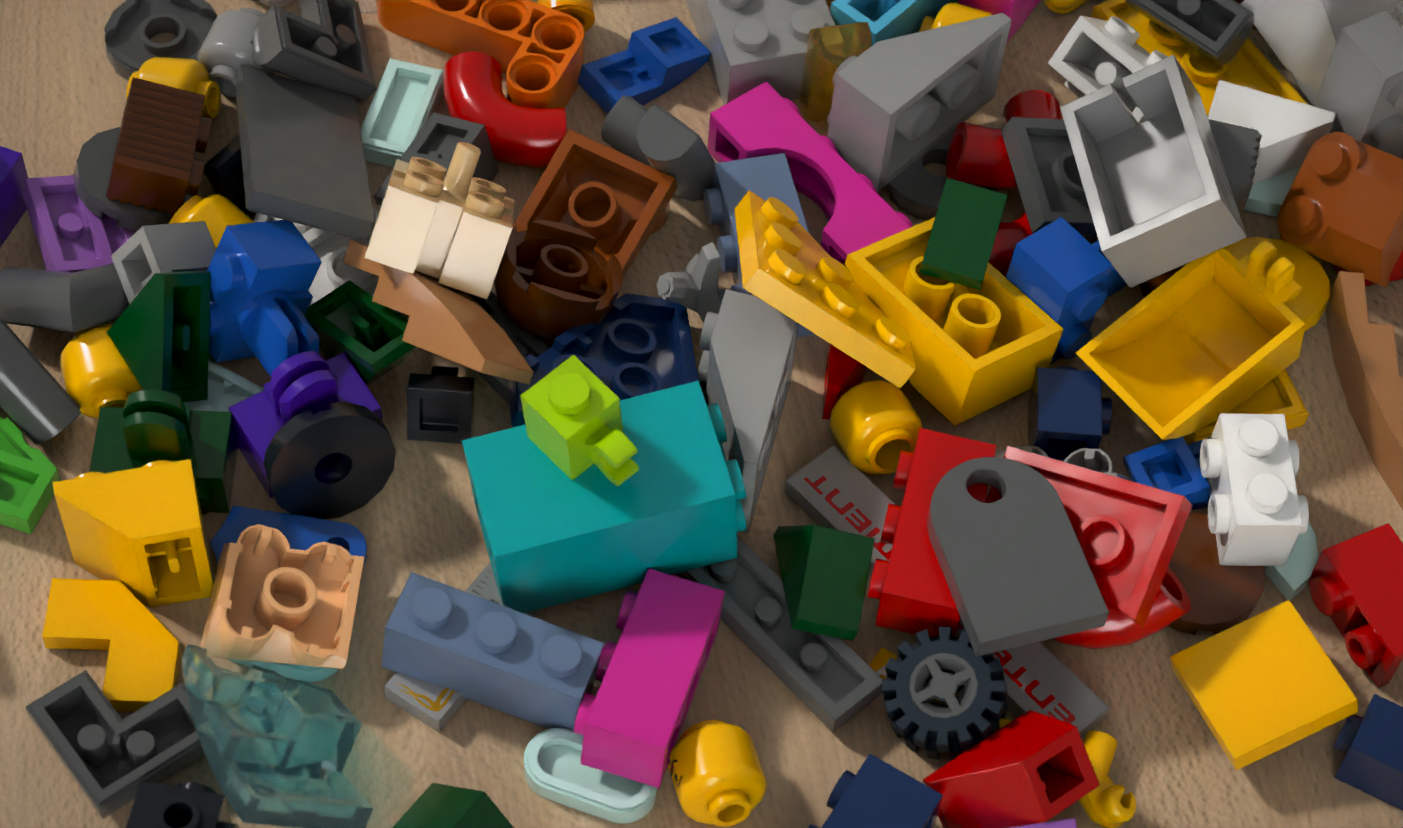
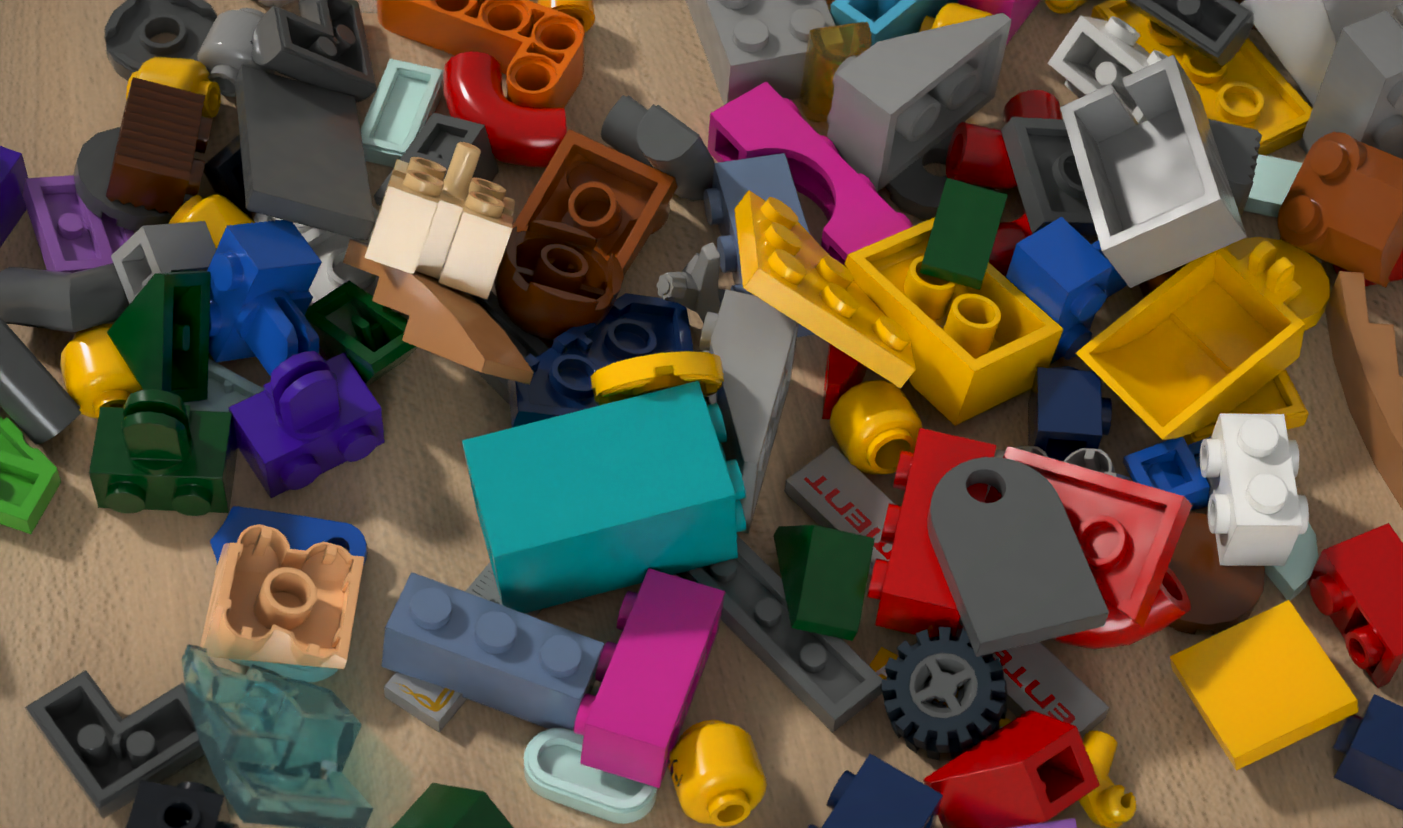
yellow tile [42,578,181,712] -> none
yellow slope [53,459,214,608] -> none
black tile [264,401,396,519] -> none
black tile [407,366,475,444] -> none
lime brick [520,354,639,487] -> none
blue slope [578,17,711,114] -> none
white slope [1207,80,1335,184] -> none
none -> yellow tile [591,351,724,405]

